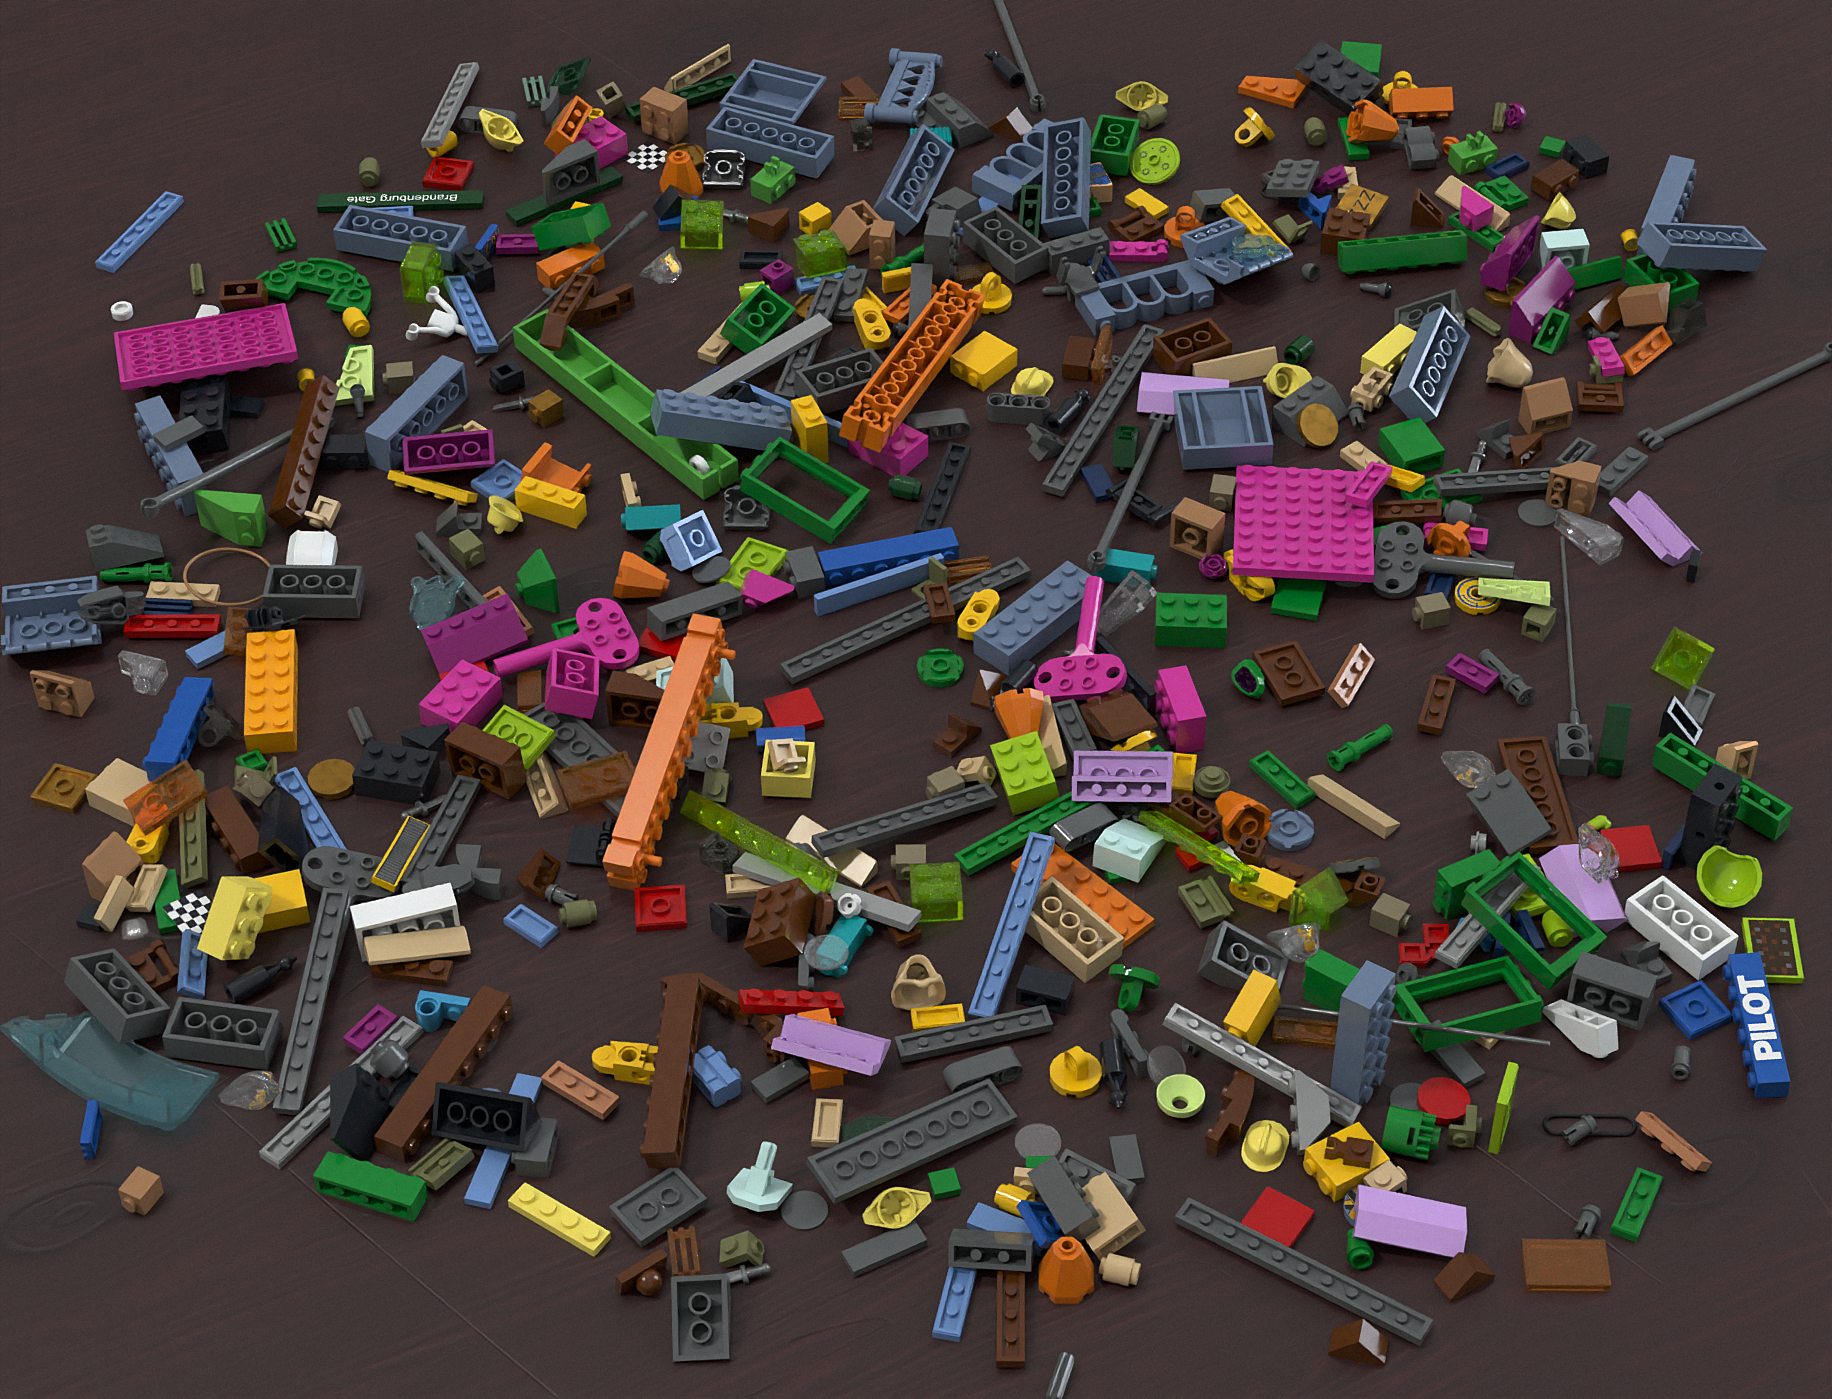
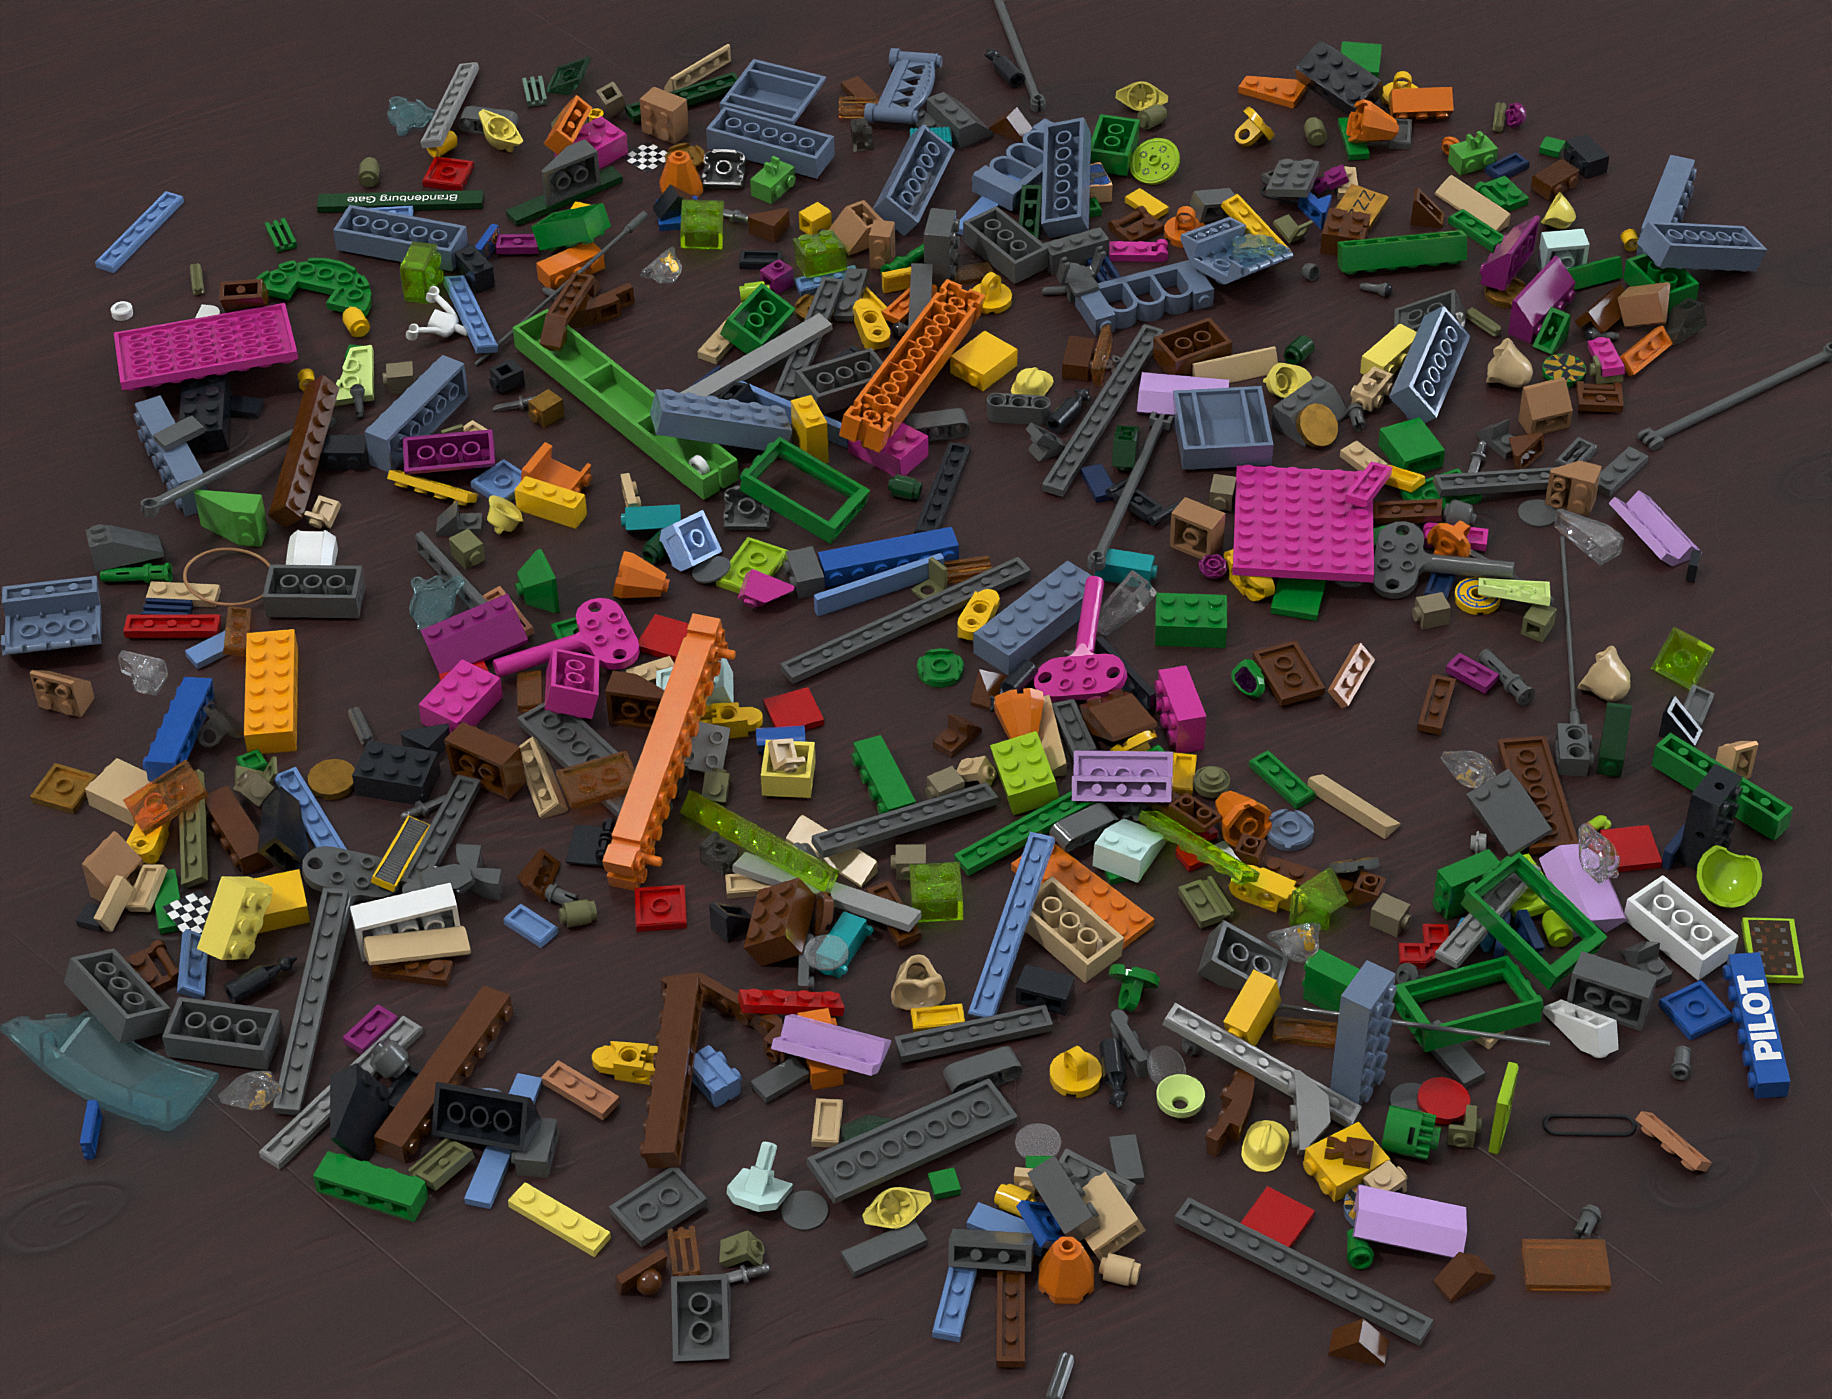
dark grey hinge [77,586,144,624] -> none
medium nougat brick [118,1166,164,1216] -> none
clear piece [121,917,149,941] -> none
black hinge [242,606,308,633] -> none
dark azure plate [415,990,471,1032] -> none
lime tile [482,705,557,771] -> none
dark grey slope [541,86,560,127] -> none
dark grey brick [647,581,742,641] -> none
white plate [837,893,862,918] -> none
reddish brown plate [923,582,955,624] -> none
dark grey hinge [924,186,982,227] -> none
green pin [1327,724,1393,771] -> none
dark grey brick [1403,126,1439,170] -> none
dark pink slope [1459,186,1494,232] -> none
dark grey pin [1562,1114,1598,1146] -> none
green tile [1610,1167,1663,1242] -> none
none -> clear light blue tile [387,96,436,136]
none -> green brick [851,735,916,815]
none -> tile [1542,354,1586,388]
none -> tan piece [1577,645,1630,702]

